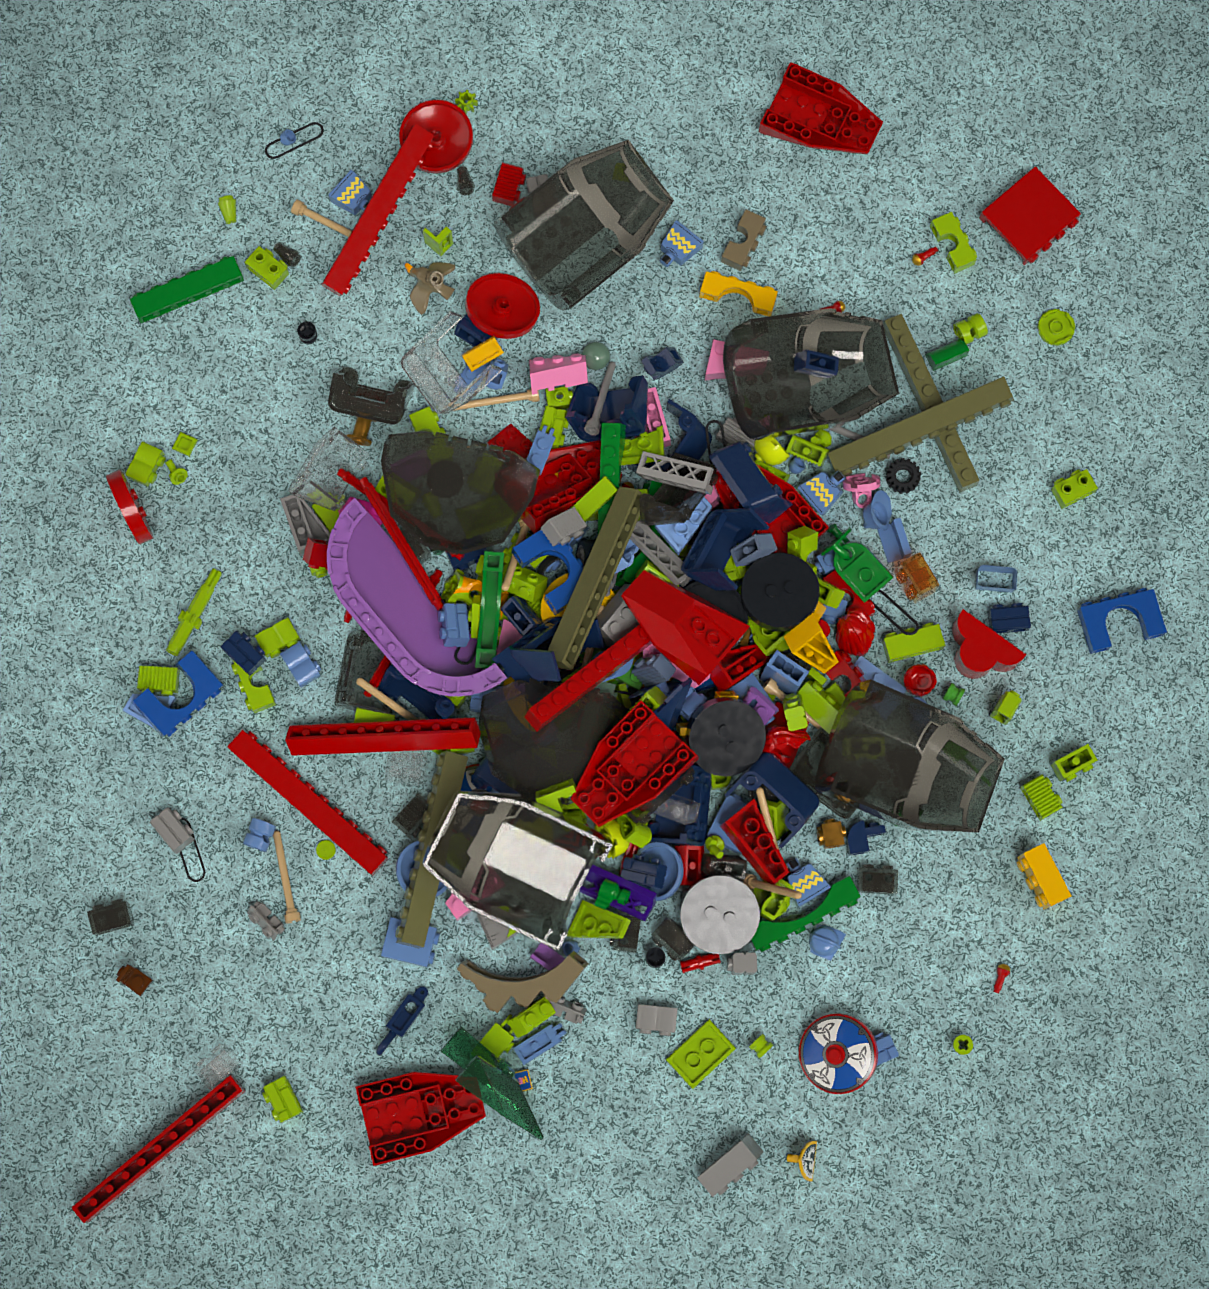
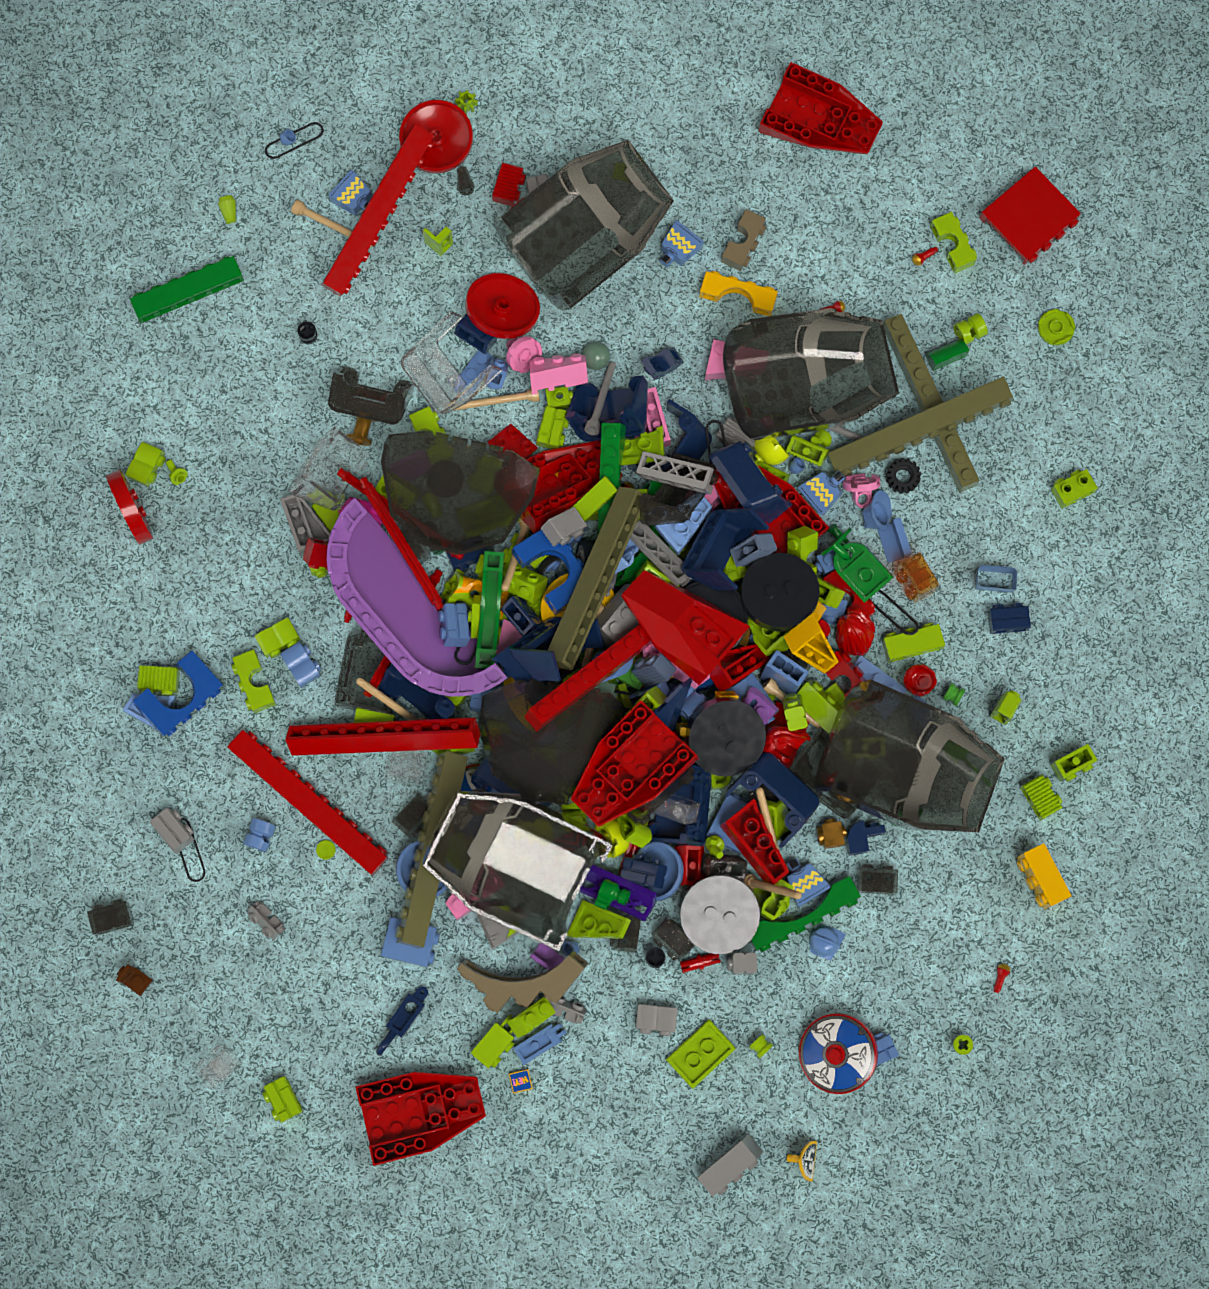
red brick [71,1075,245,1224] -> none
lime piece [166,568,222,656] -> none
lime tile [172,432,198,457] -> none
dark blue brick [221,631,266,676] -> none
lime brick [244,246,289,290] -> none
clear smoke cone [273,242,301,267] -> none
tan piece [273,831,301,924] -> none
dark tan animal [405,262,455,315] -> none
clear green windscreen [440,1026,544,1140] -> none
yellow tile [462,336,504,372] -> none
medium blue hinge [523,425,556,475] -> none
lime slope [536,778,576,812] -> none
dark blue brick [794,349,839,379] -> none
lime tile [807,667,827,686] -> none
red brick [952,609,1027,679] -> none
blue arch [1077,588,1167,654] -> none
none -> bright pink tile [506,336,542,373]

